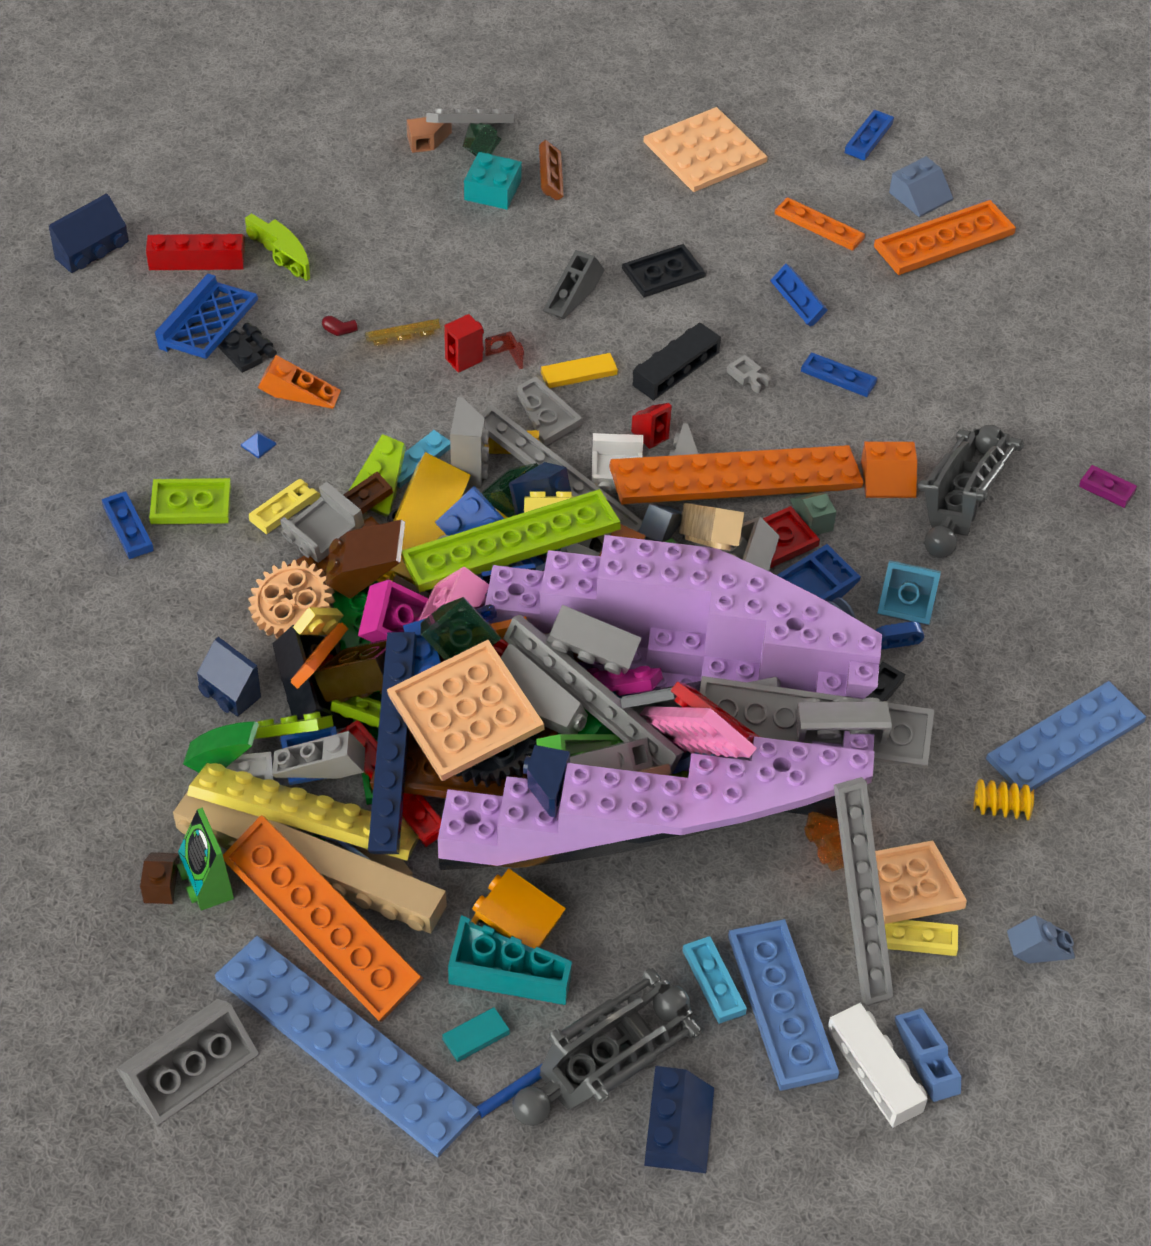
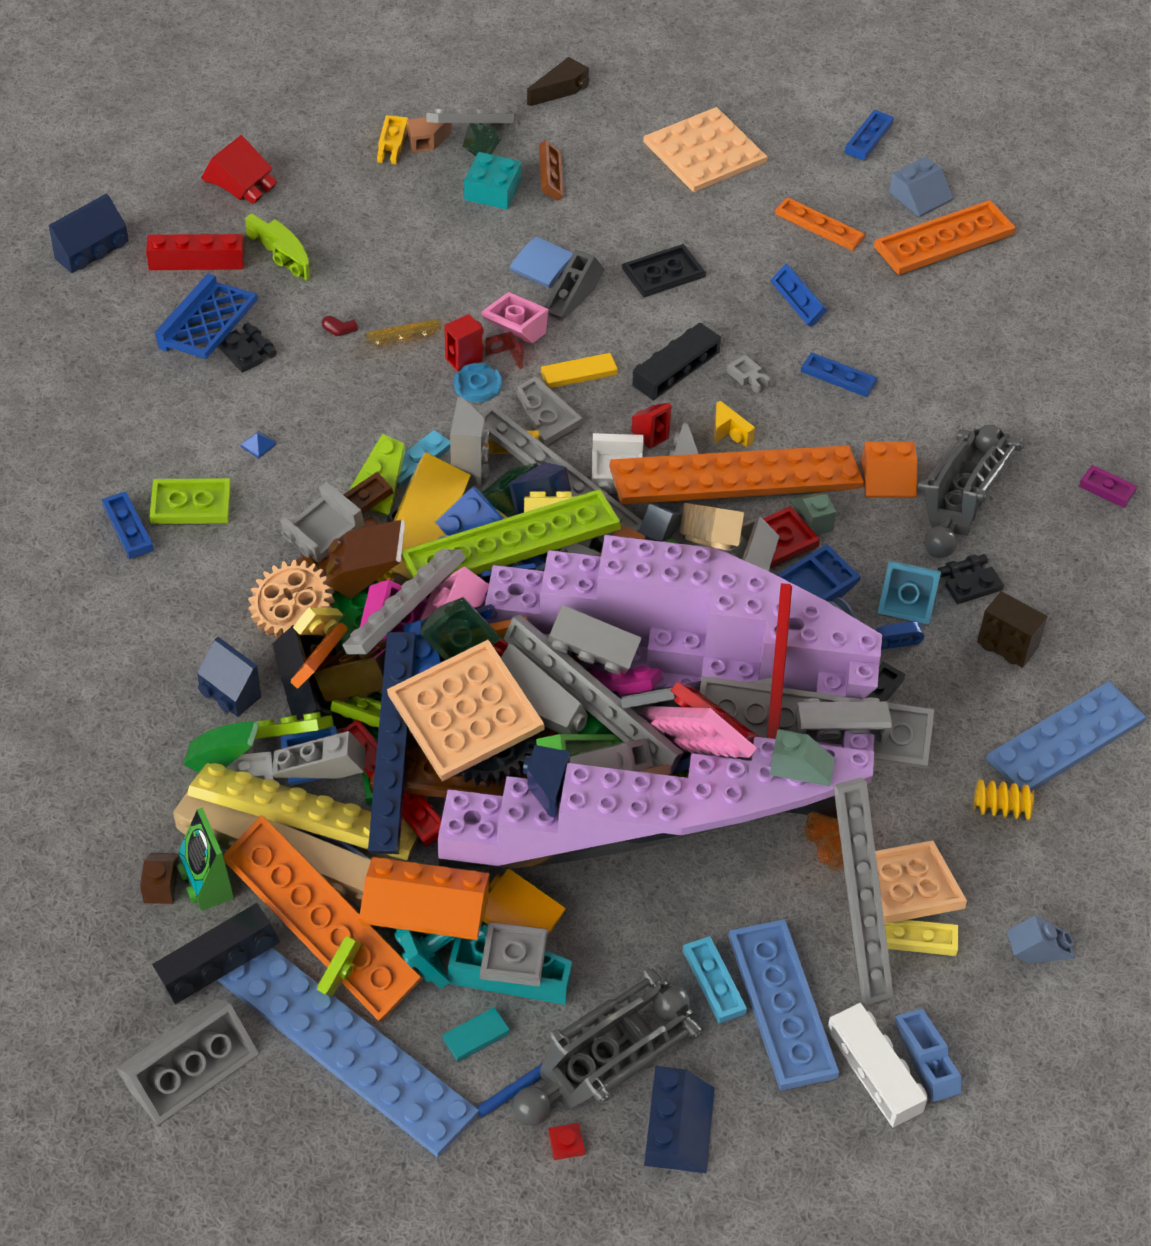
light yellow plate [249,479,320,534] -> none
orange slope [258,355,341,409] -> none
none -> black brick [152,903,280,1005]
none -> red hips [201,134,277,204]
none -> lime plate [317,936,362,997]
none -> light grey plate [343,548,465,654]
none -> orange slope [359,857,489,940]
none -> yellow hinge [377,115,408,165]
none -> teal plate [394,929,456,989]
none -> dark azure tile [454,363,502,402]
none -> light grey tile [480,922,548,986]
none -> bright pink slope [481,292,548,343]
none -> medium blue slope [510,236,573,288]
none -> dark brown slope [527,57,589,106]
none -> red plate [548,1123,585,1160]
none -> yellow slope [714,401,755,448]
none -> red tile [767,583,792,739]
none -> sand green slope [770,729,835,786]
none -> black plate [937,554,1004,605]
none -> dark brown brick [977,591,1048,668]

